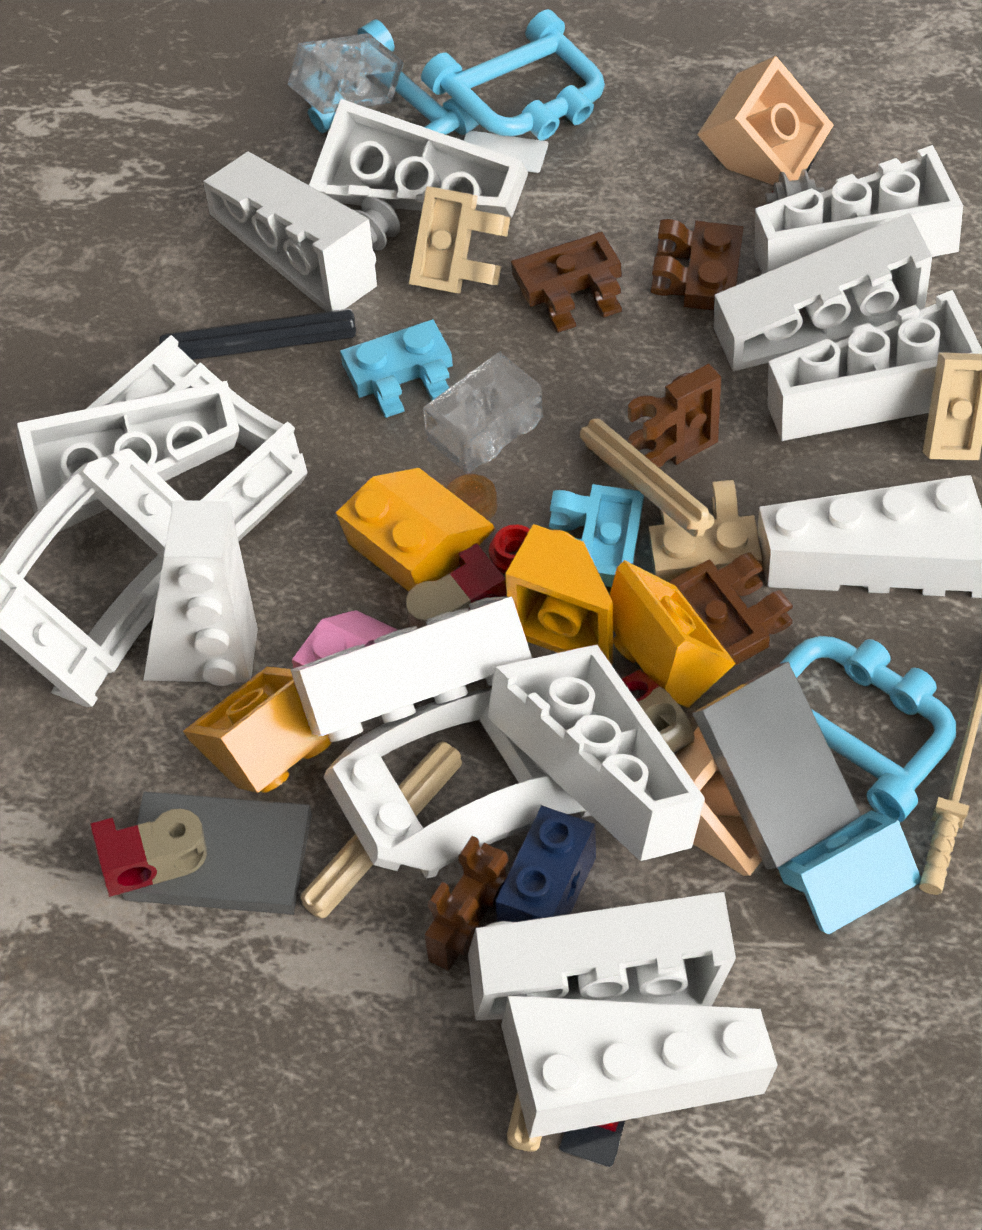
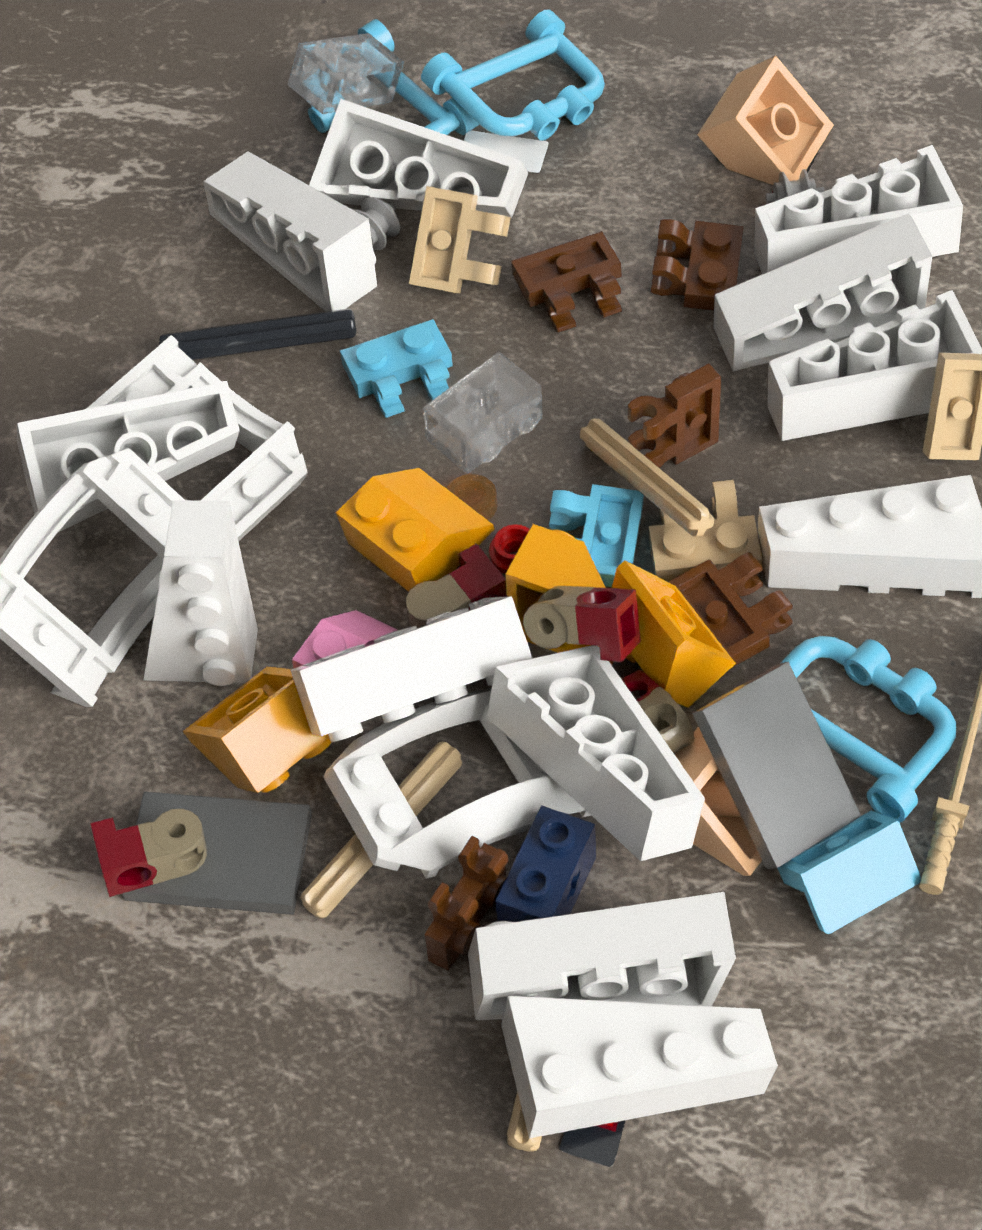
none -> leg [523,586,641,662]

